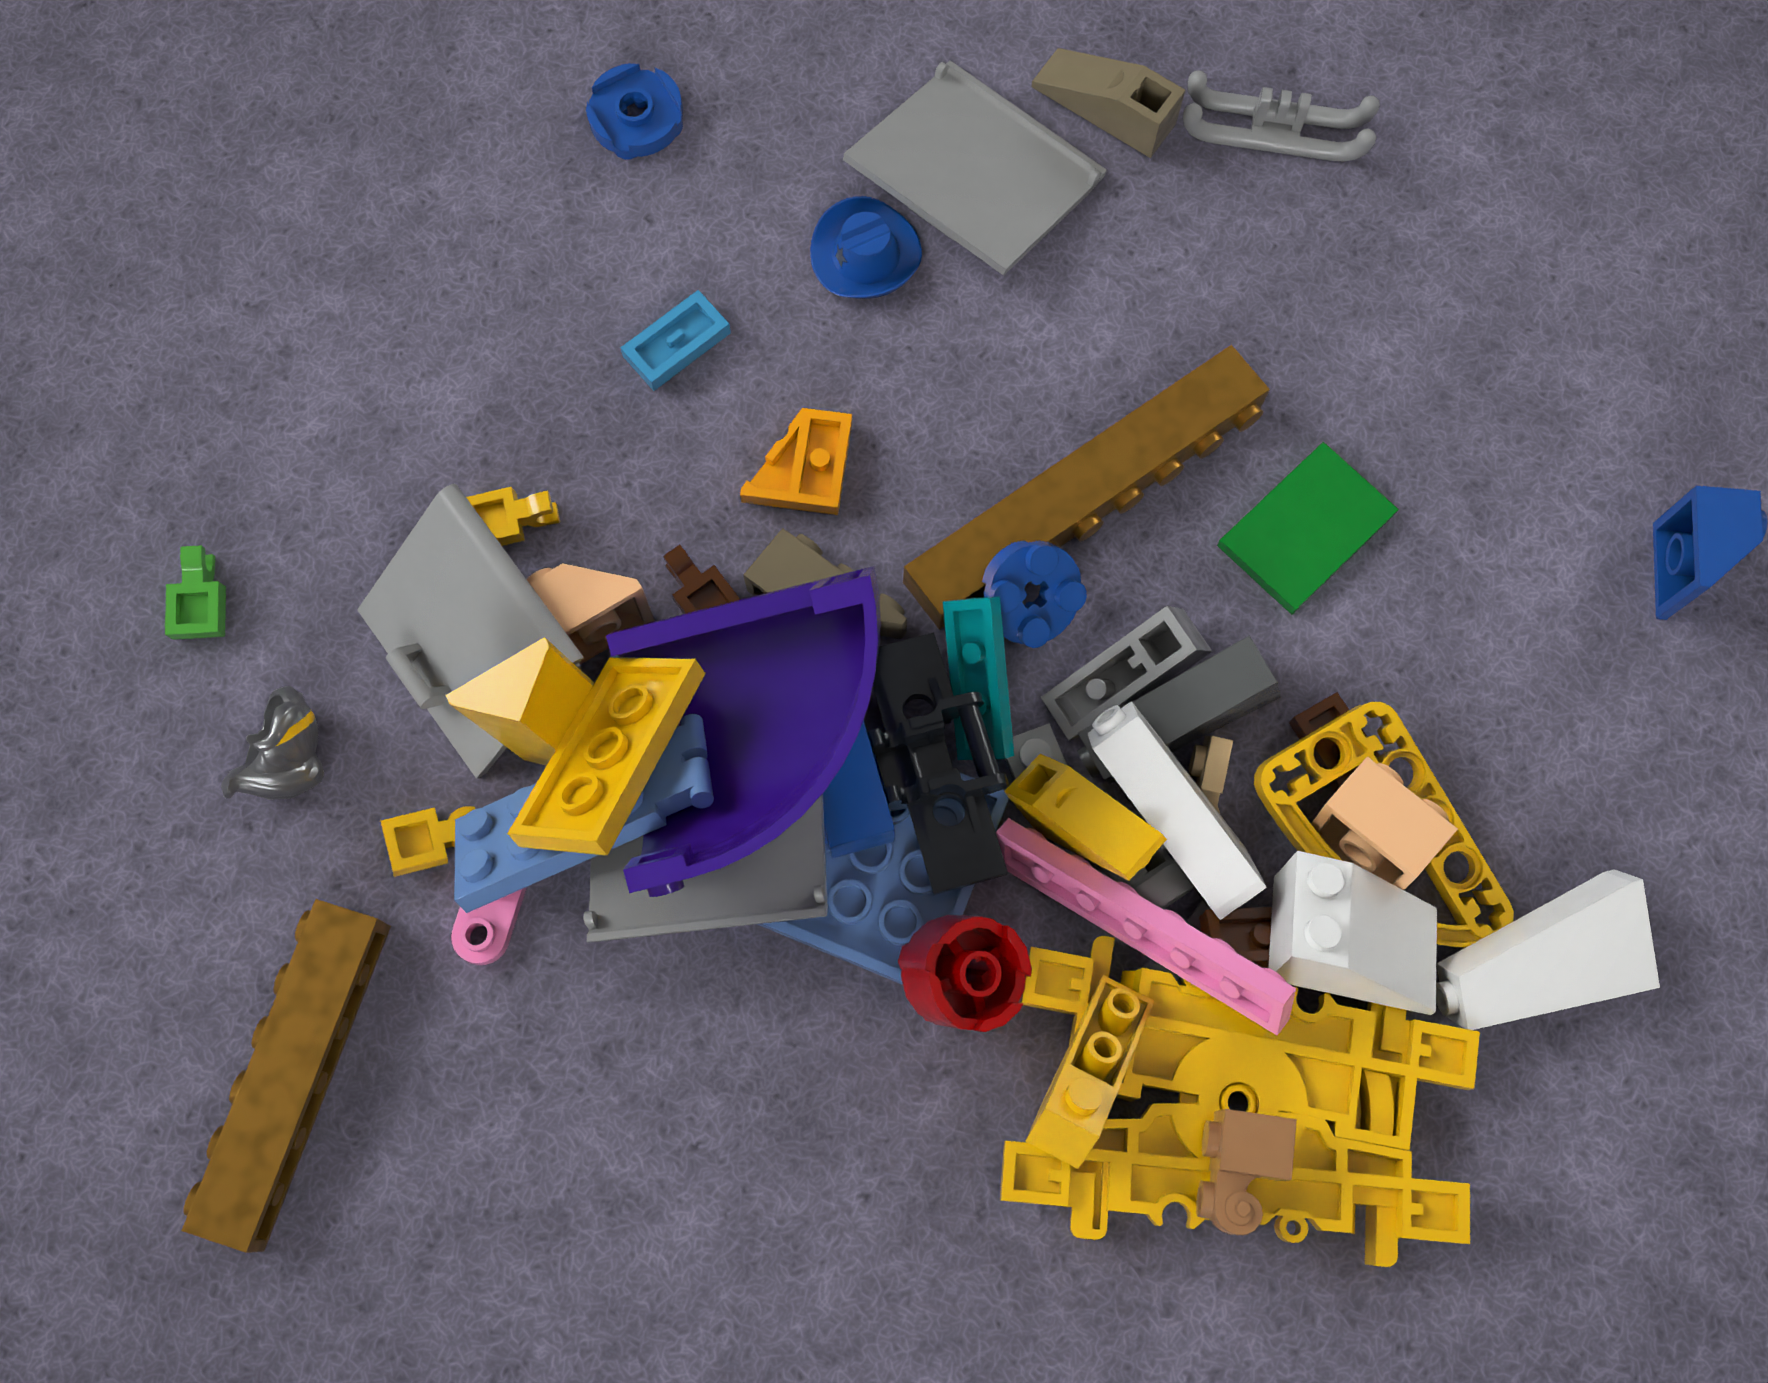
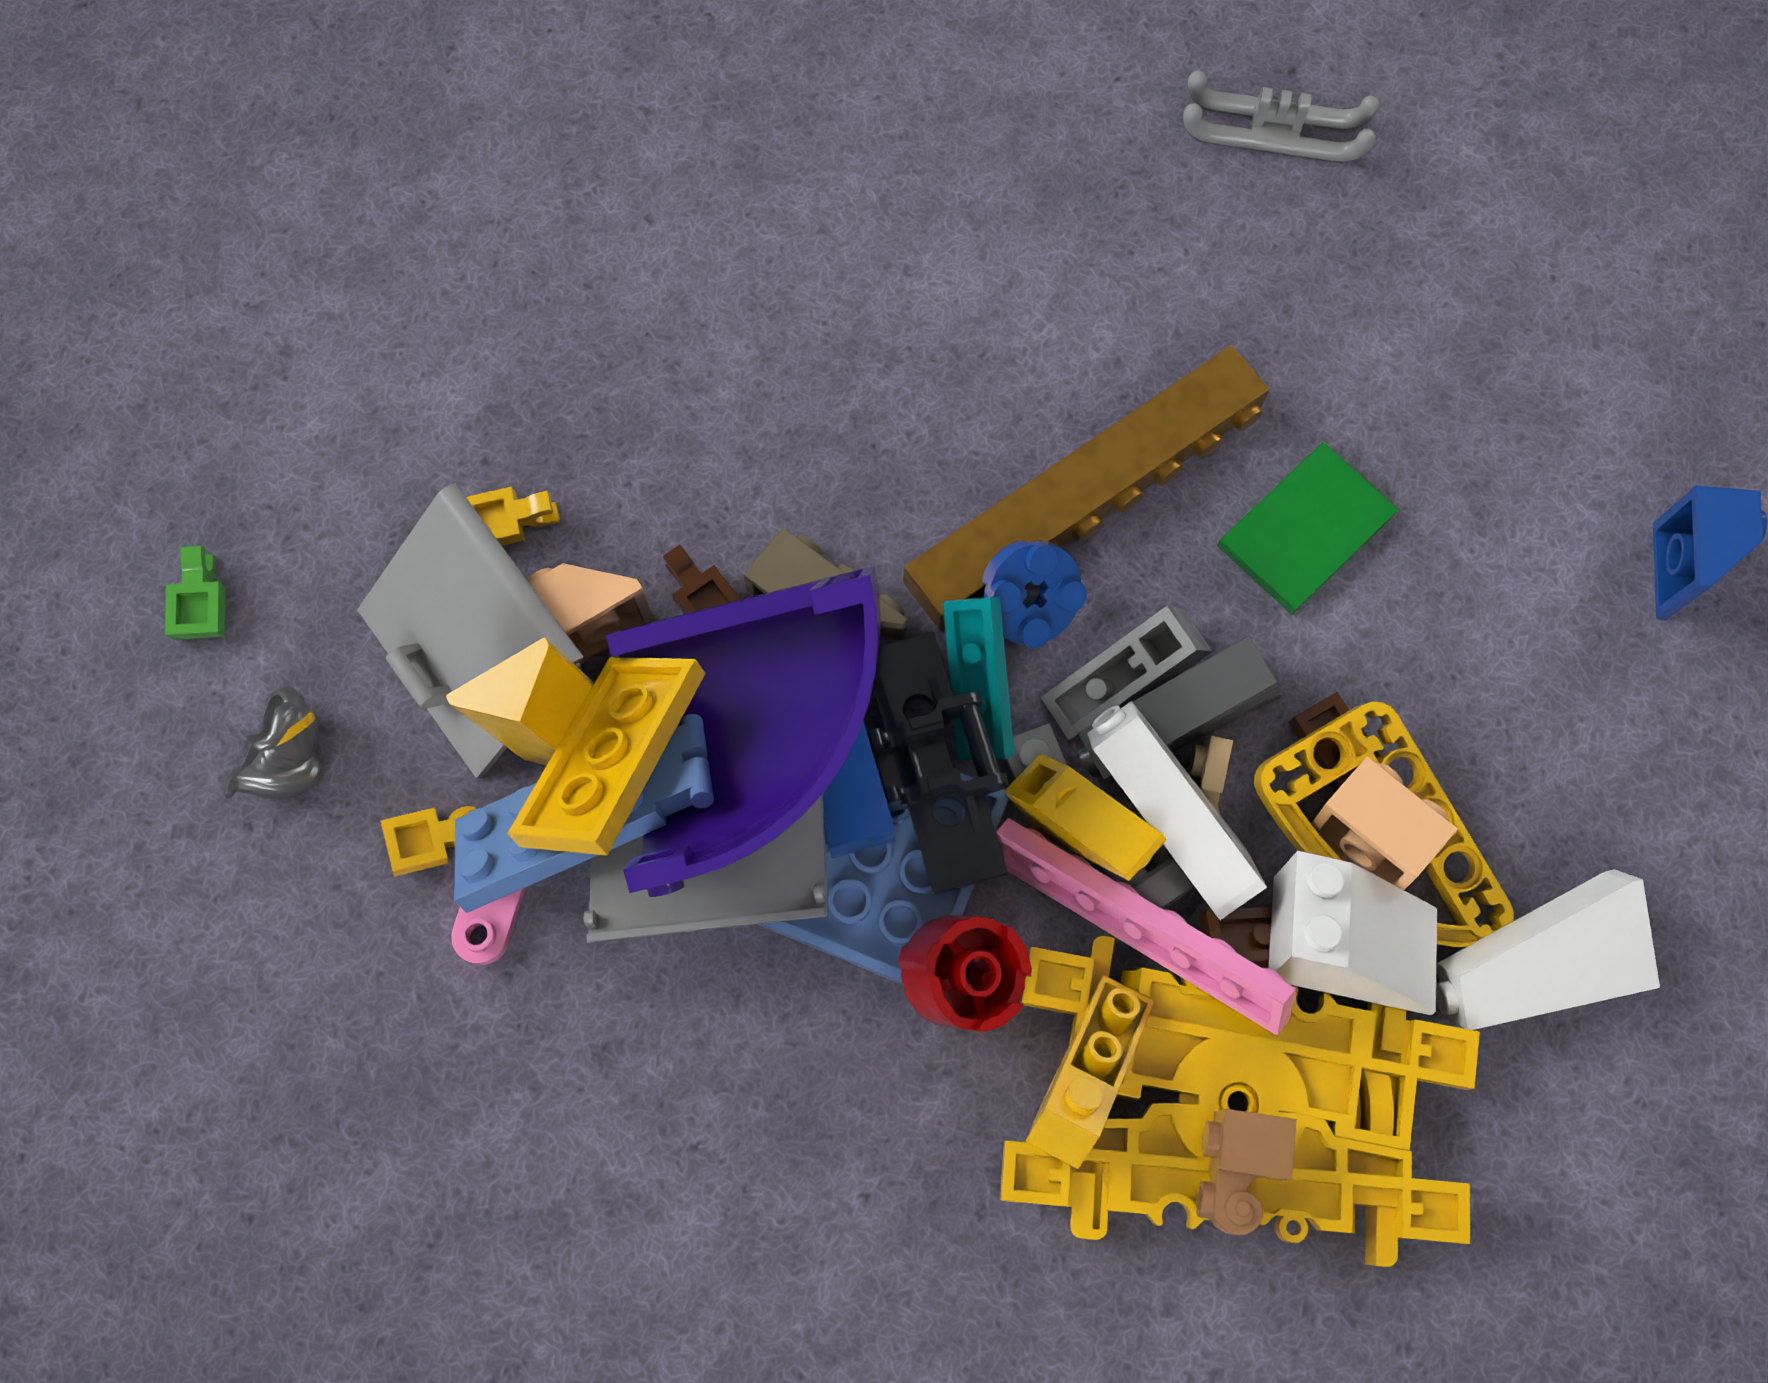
pearl gold brick [181,899,391,1253] -> none
blue plate [586,63,683,160] -> none
dark azure plate [620,290,731,391] -> none
light orange wing [740,408,853,515] -> none
blue hat [810,196,922,299] -> none
light grey container [843,61,1107,276] -> none
dark tan slope [1031,48,1185,158] -> none

